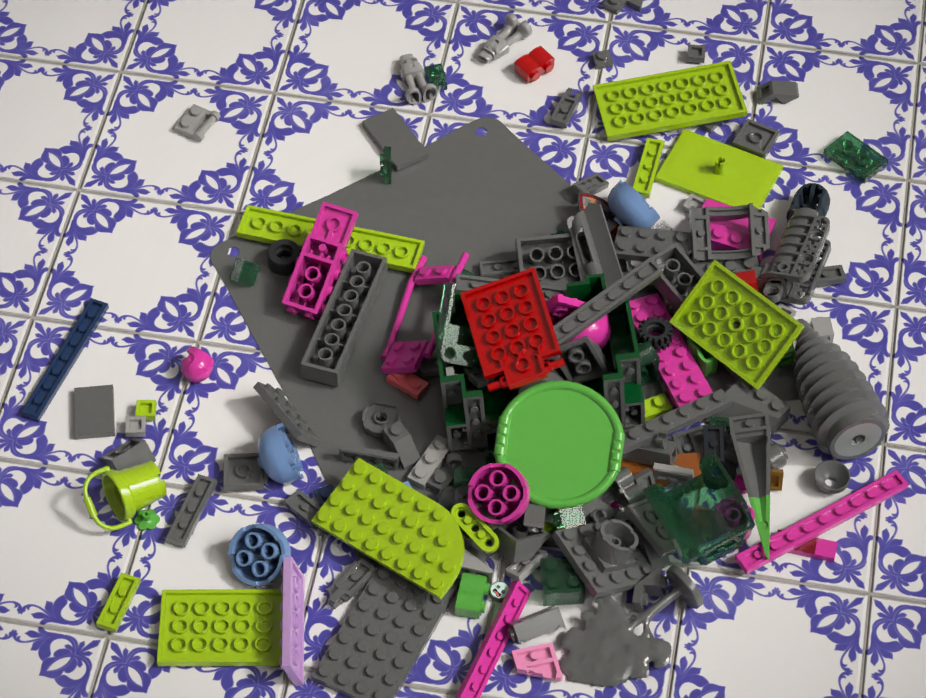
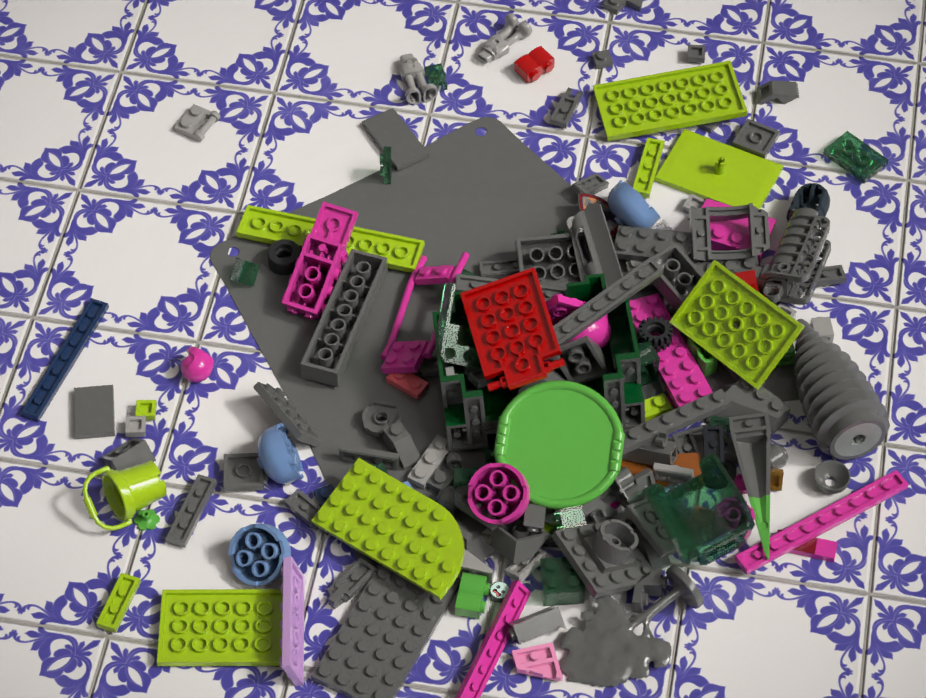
lime plate [451,503,500,554] -> none

